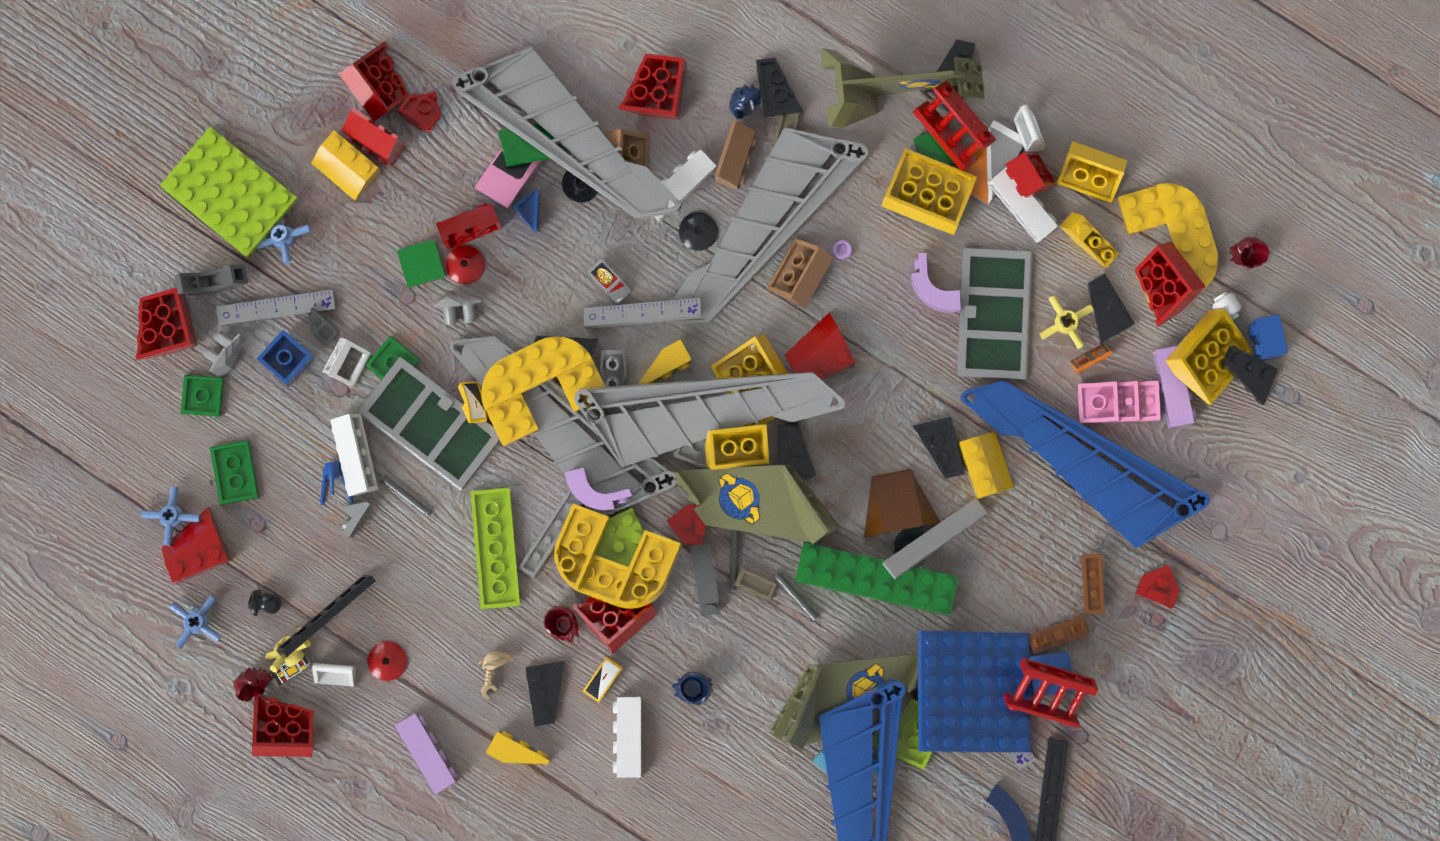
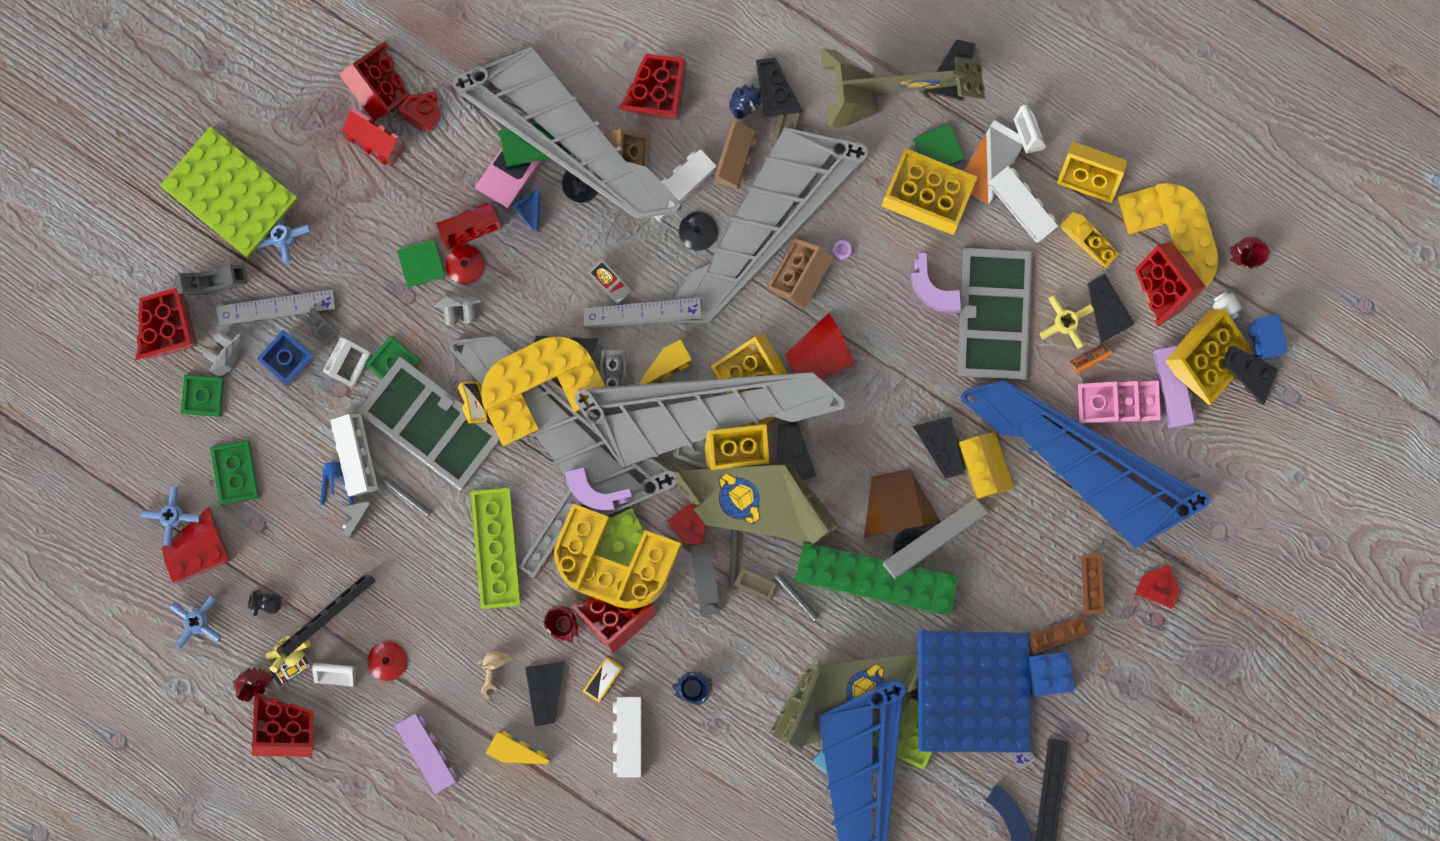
yellow slope [311,131,381,201] -> none
red fence [913,80,997,171] -> none
red fence [1003,658,1099,728] -> none
red slope [1005,152,1057,198] -> none

